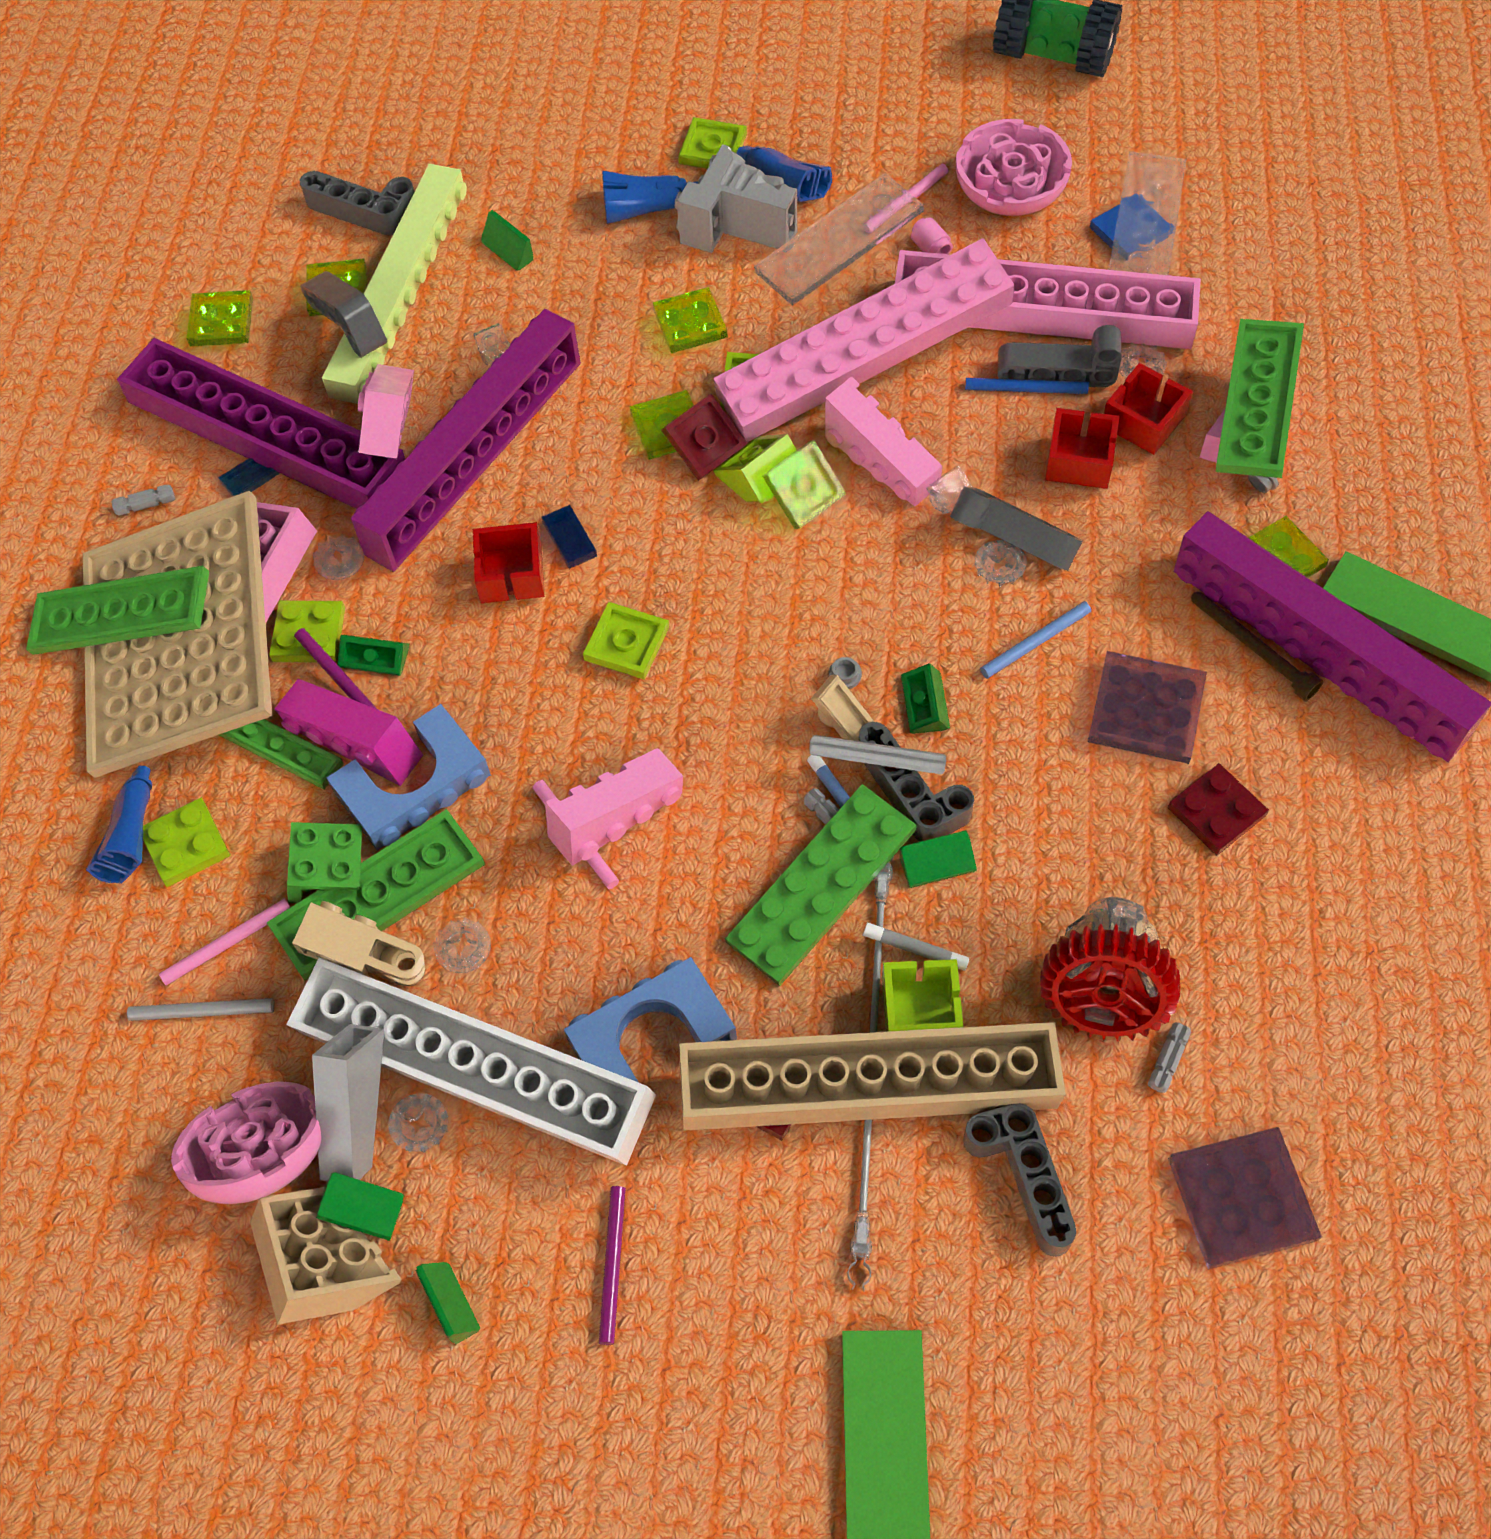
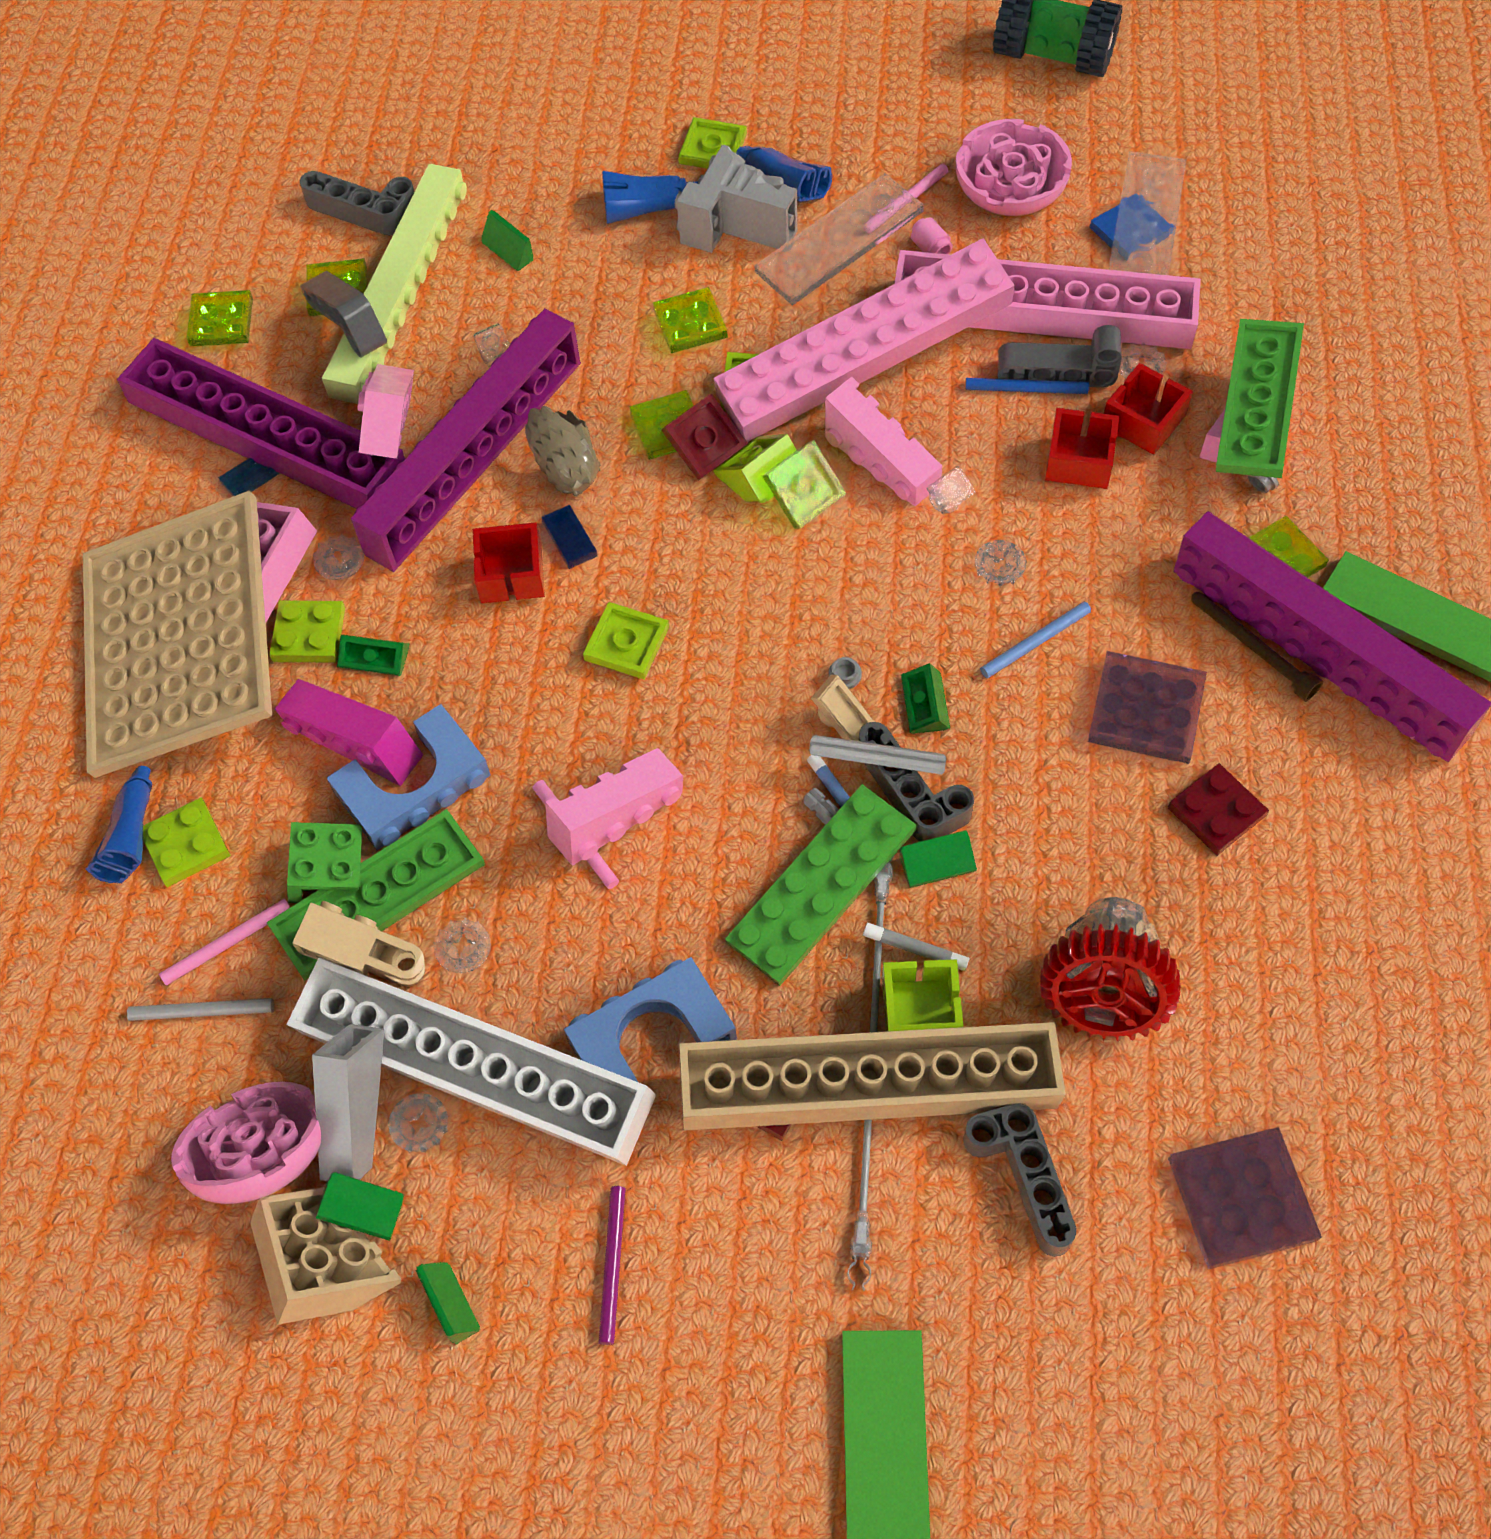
bright green tile [26,566,209,655] -> none
light grey axle [111,485,175,516] -> none
bright green tile [219,719,344,790] -> none
magenta bar [294,628,377,709] -> none
dark grey beam [950,486,1083,571] -> none
light grey axle [1148,1022,1191,1093] -> none
none -> dark tan head [525,406,601,496]

